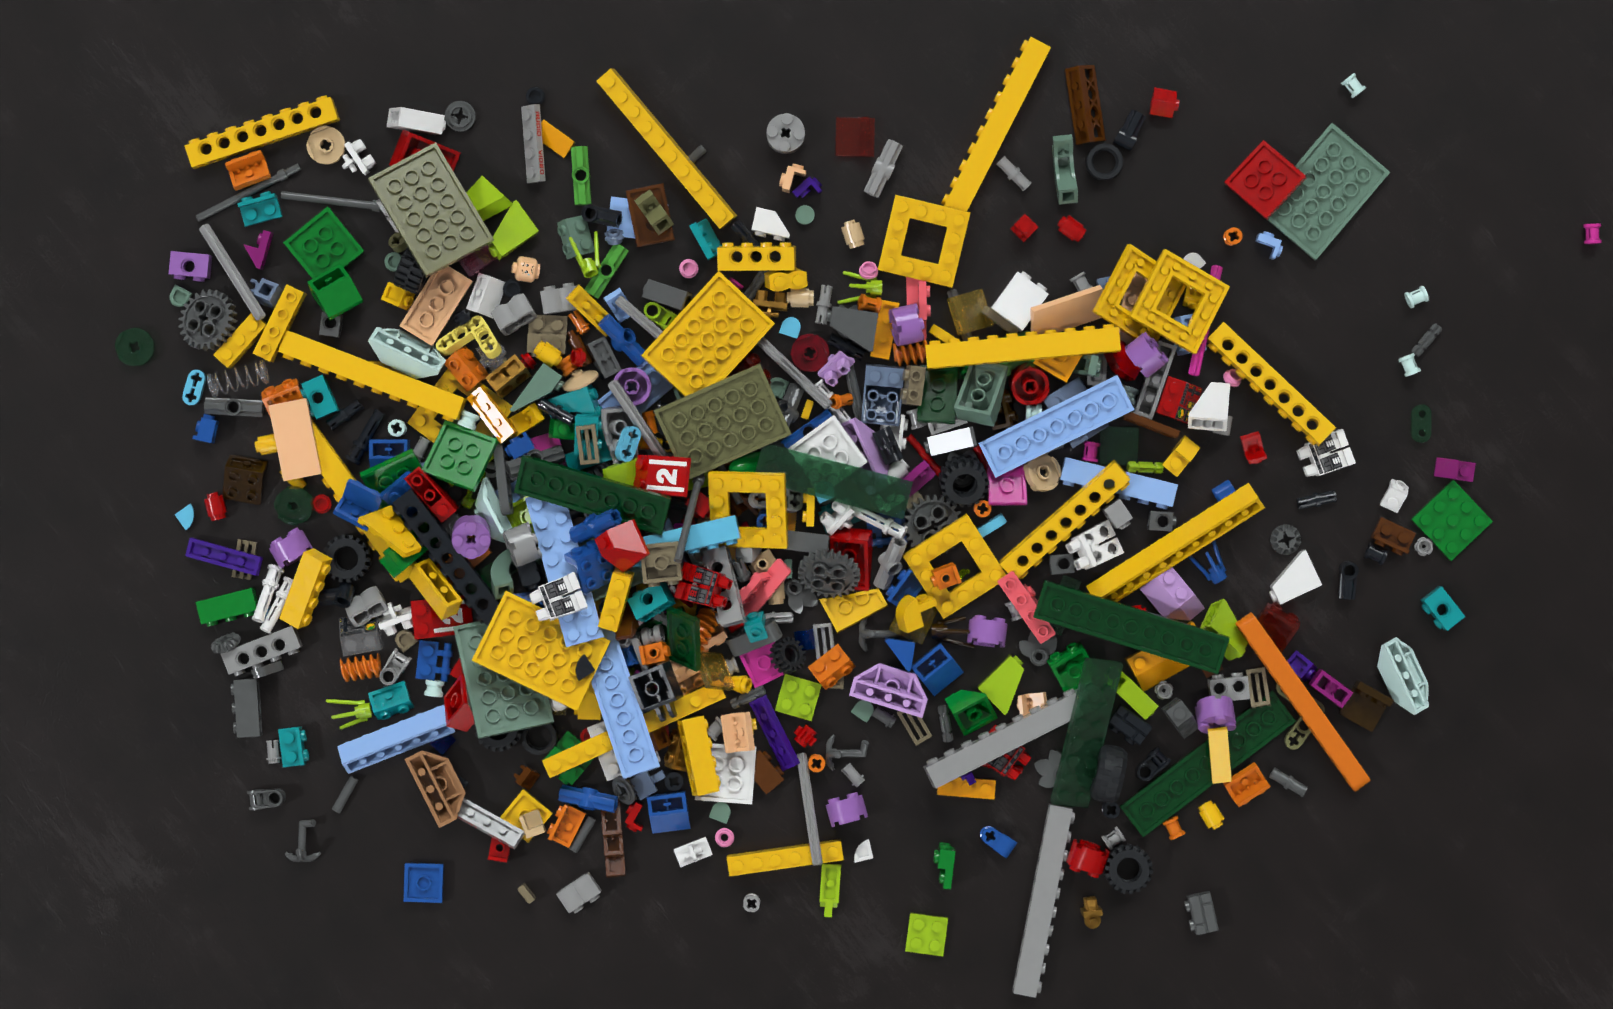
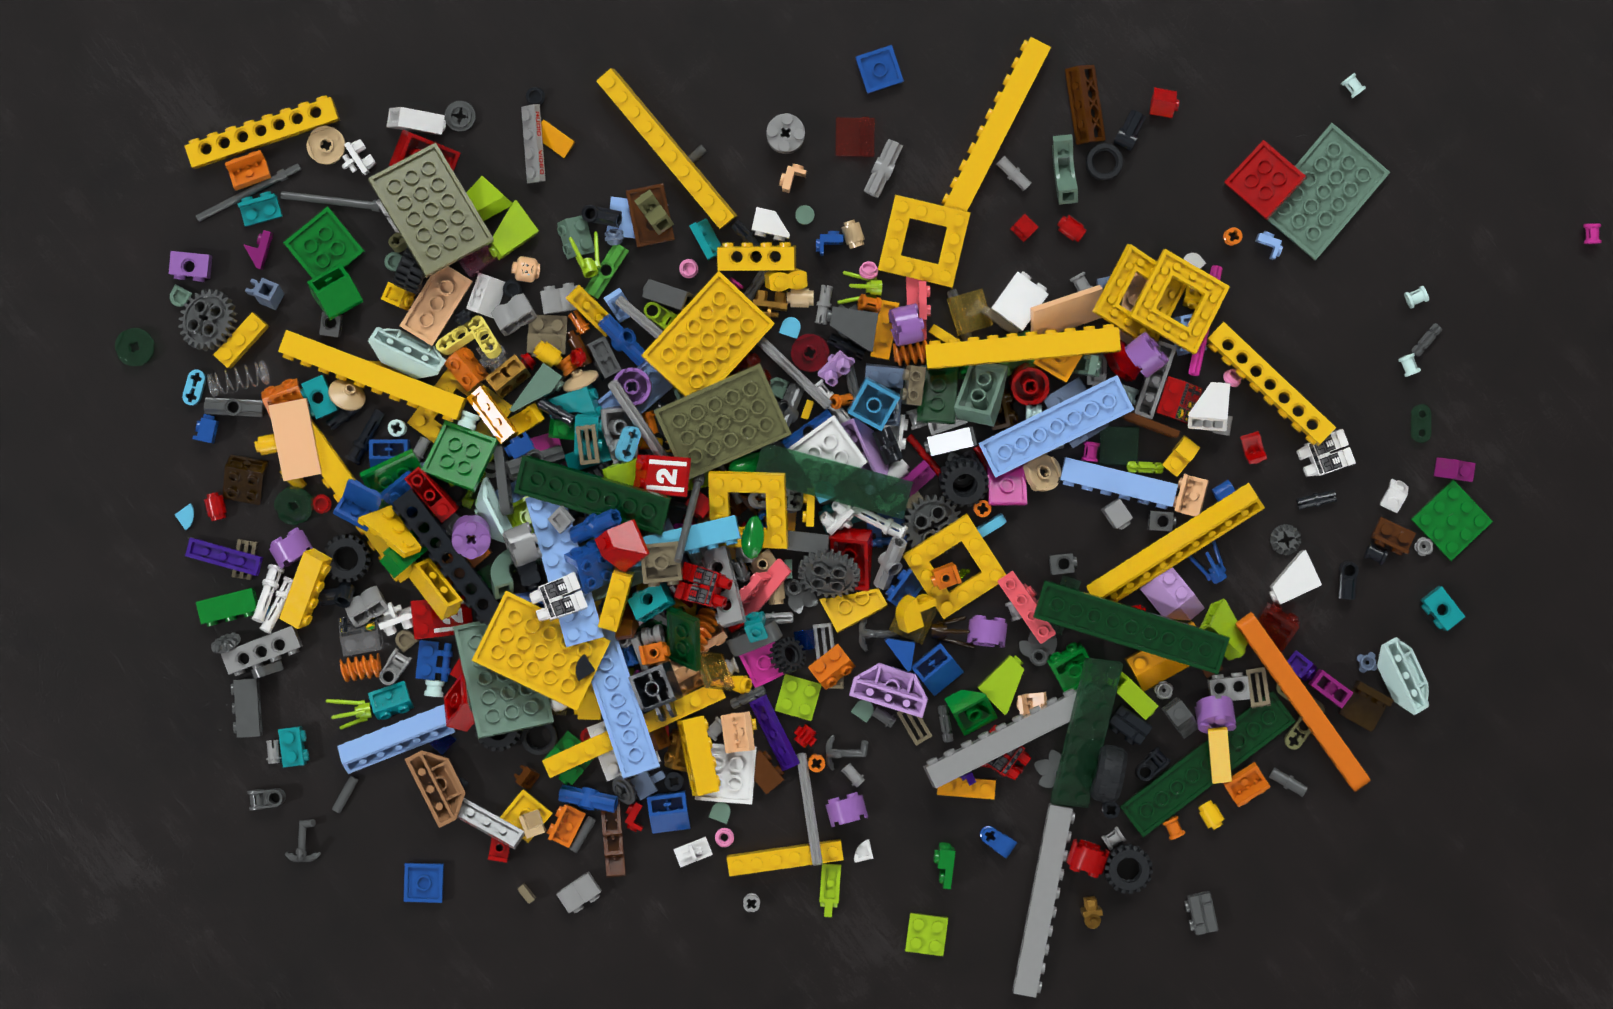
light grey axle [199,224,266,321] -> none
yellow brick [253,284,307,362] -> none
bright green piece [571,146,591,205] -> none
dark purple bracket [792,176,822,198] -> none
yellow brick [999,460,1130,580] -> none
white hips [1066,519,1124,570] -> none
none -> tan dish [328,379,366,411]
none -> light grey plate [548,506,575,534]
none -> green arm [741,516,764,559]
none -> blue bracket [816,231,843,256]
none -> dark azure brick [848,377,900,431]
none -> blue plate [855,45,904,94]
none -> light nougat bracket [1173,474,1209,517]
none -> sand blue plate [1357,652,1378,673]

